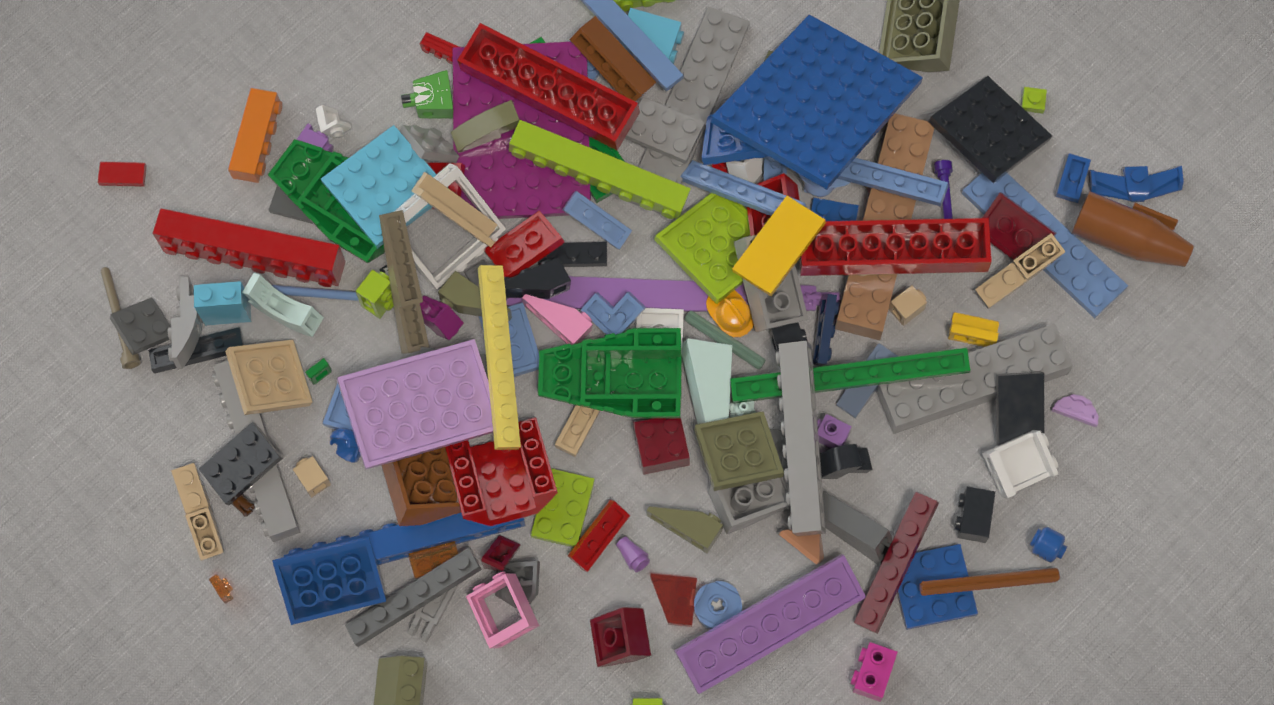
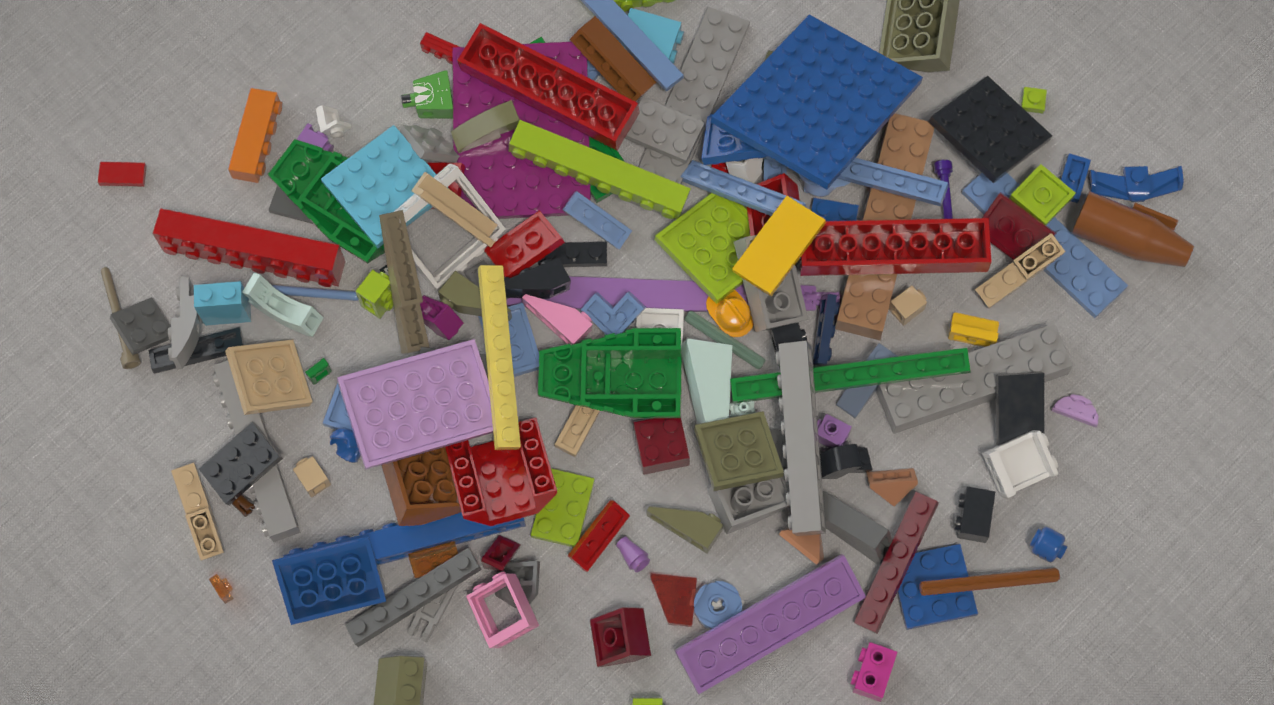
none -> nougat slope [867,468,918,507]
none -> lime plate [1010,164,1076,225]

